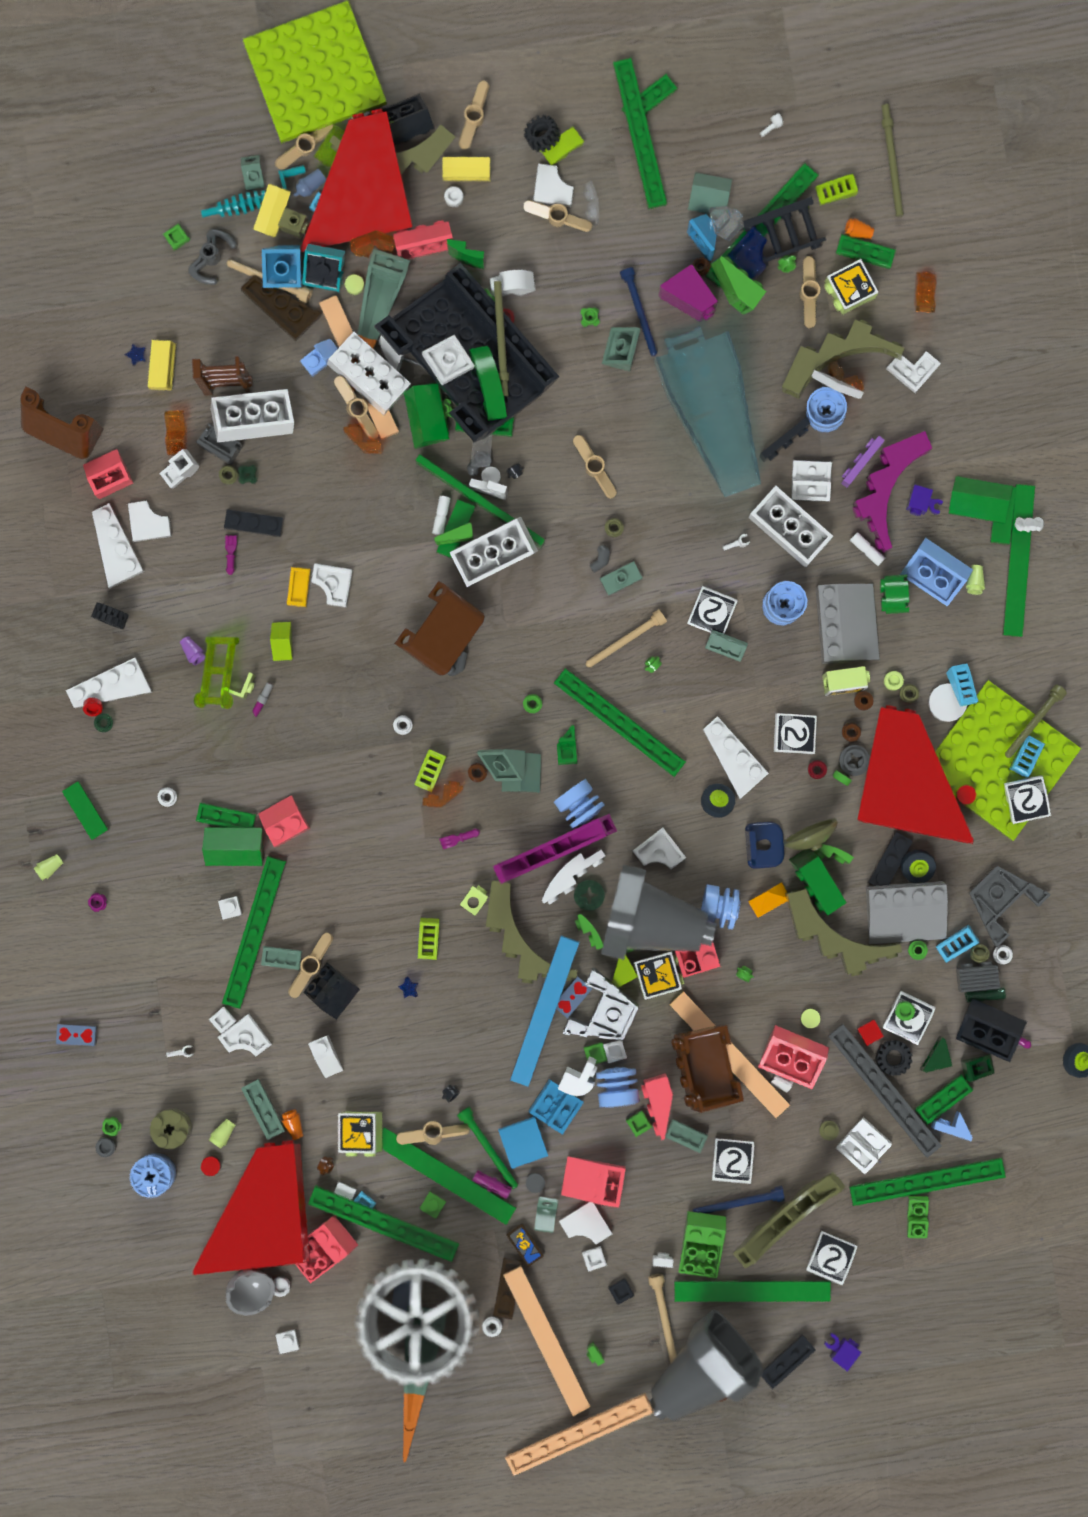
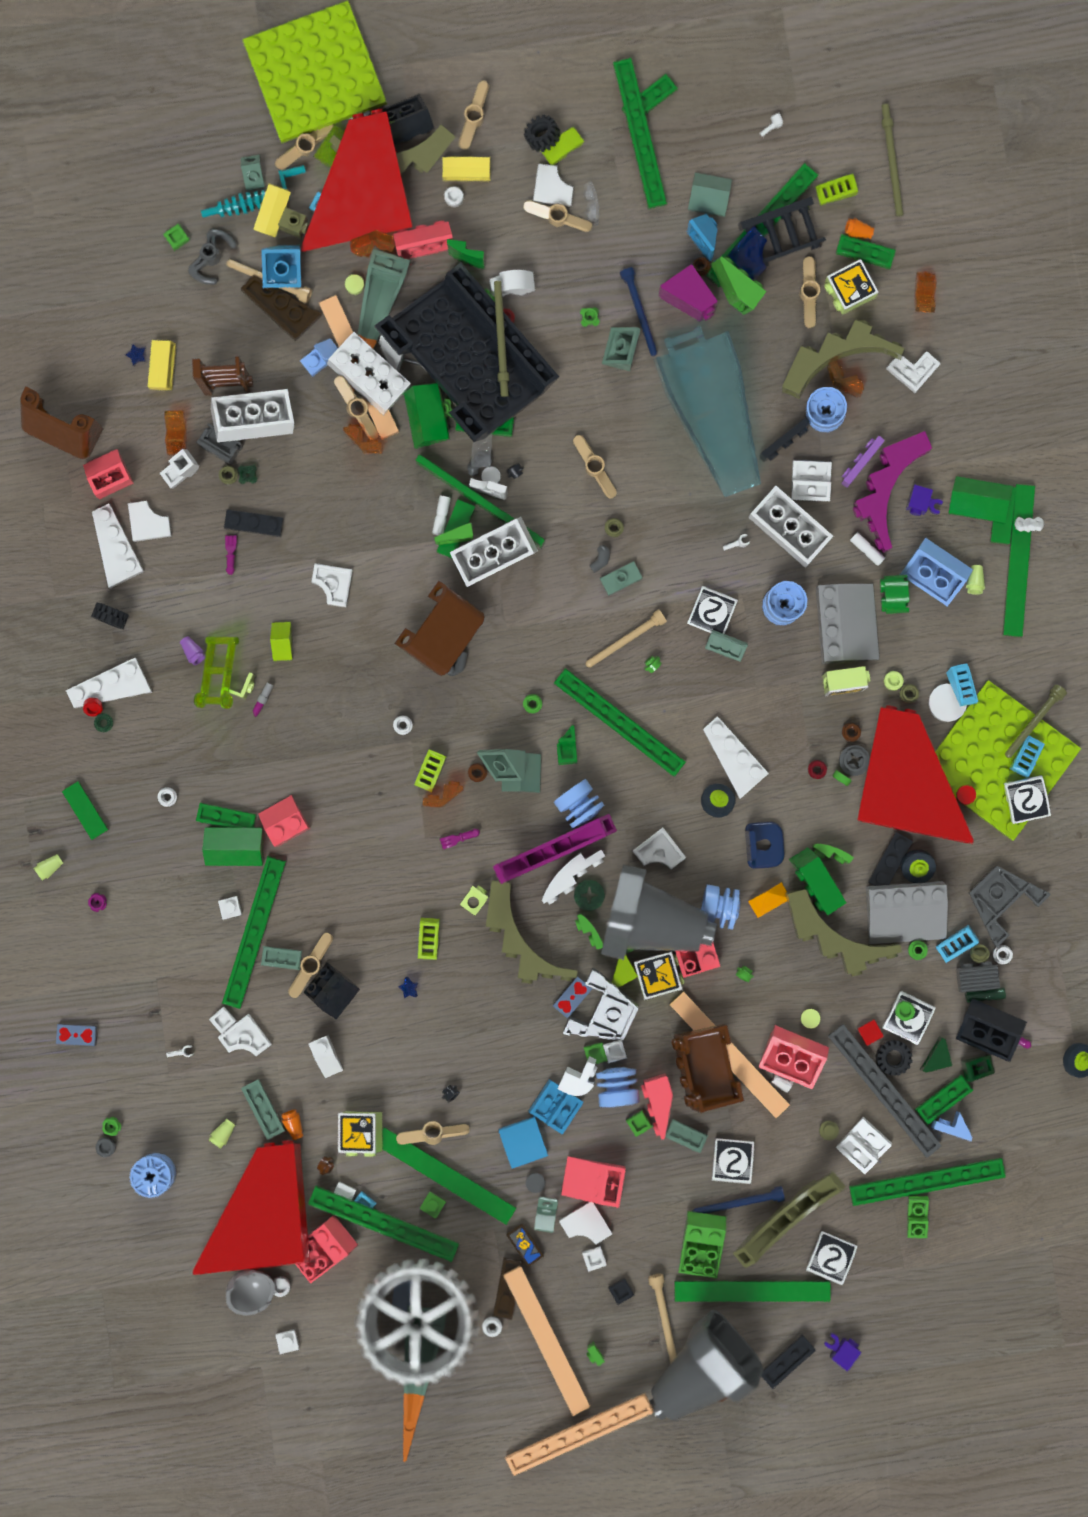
olive brick [150,1108,192,1149] -> none
red tile [201,1156,221,1176] -> none
yellow tile [287,567,311,607] -> none
sand blue piece [293,169,326,197] -> none
piece [302,244,345,292] -> none
white tile [422,335,475,385] -> none
green piece [457,1106,518,1189] -> none
green slope [469,346,507,421] -> none
magenta pin [472,1170,512,1199] -> none
dark azure tile [510,935,579,1087] -> none
white plate [652,1252,673,1268] -> none
clear slope [709,206,744,242] -> none
slope [774,713,817,754] -> none
bright green plate [778,255,796,273] -> none
olive dish [783,818,838,851] -> none
white tile [812,370,864,399] -> none
reddish brown plate [854,691,874,711] -> none

